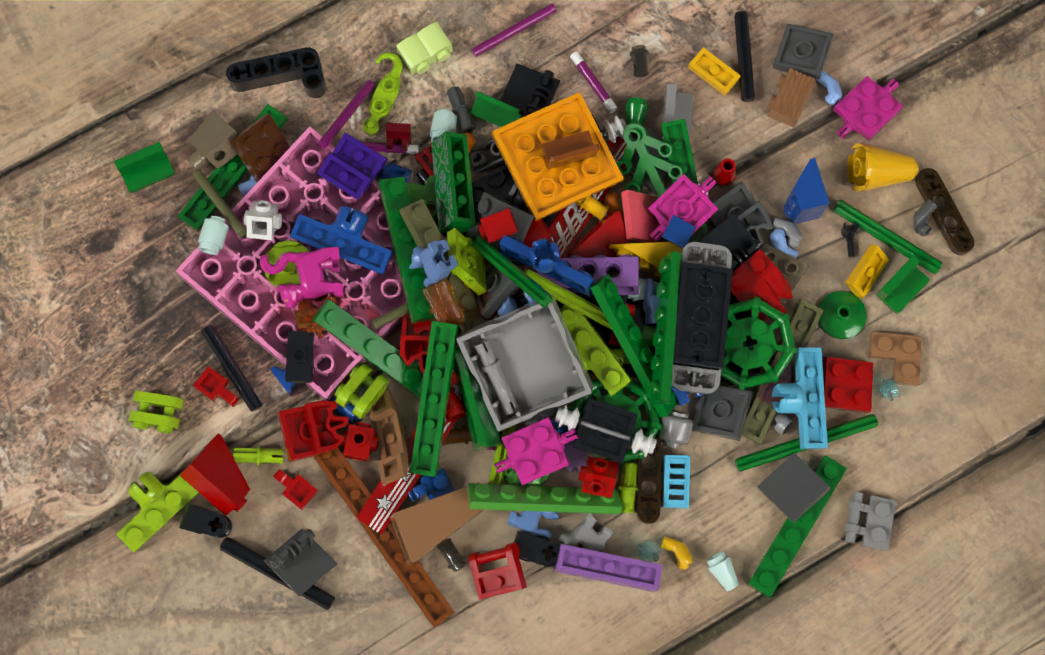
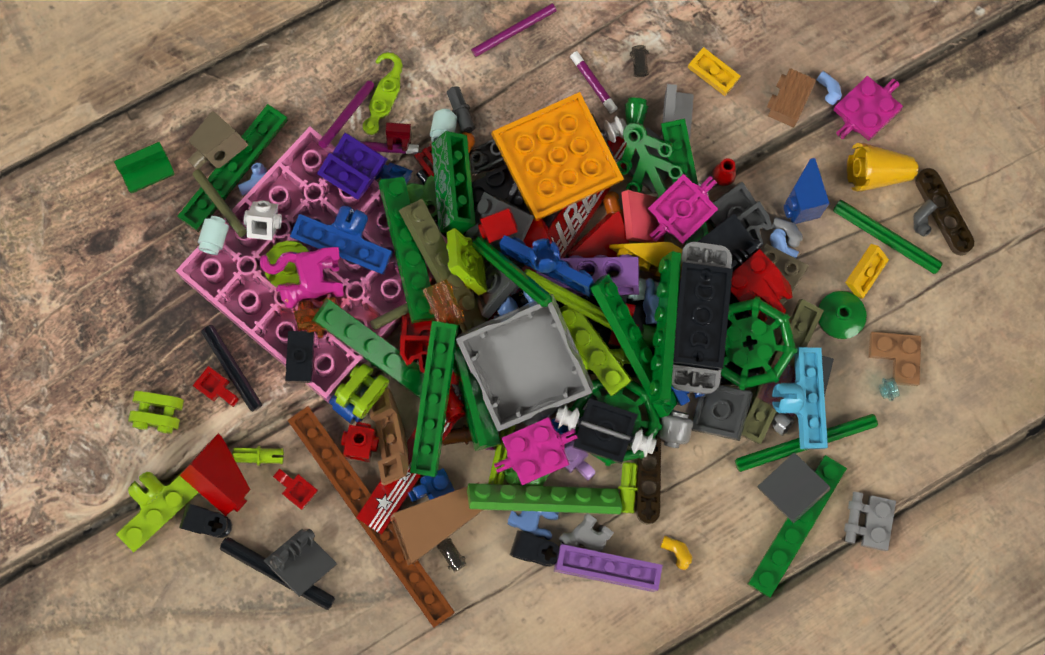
black beam [226,47,326,98] -> none
reddish brown plate [230,114,290,182] -> none
blue slope [271,366,297,396] -> none
red plate [277,400,349,462] -> none
yellowish green brick [396,22,453,75] -> none
medium blue animal [409,239,458,287] -> none
red plate [469,542,527,600] -> none
green panel [470,91,524,127] -> none
light grey pin [473,339,520,415] -> none
black hinge [501,63,561,116] -> none
dark orange panel [541,130,600,170] -> none
yellow pin [576,196,609,221] -> none
red brick [578,456,618,498] -> none
clear light blue plate [637,540,661,562] -> none
blue slope [661,215,695,248] -> none
medium azure slope [663,455,690,508] -> none
light aqua cone [706,551,739,591] -> none
black axle [734,11,755,102] -> none
dark grey tile [773,24,834,79] -> none
red plate [823,357,874,413] -> none
black hand [841,222,858,258] -> none
green panel [876,255,930,314] -> none

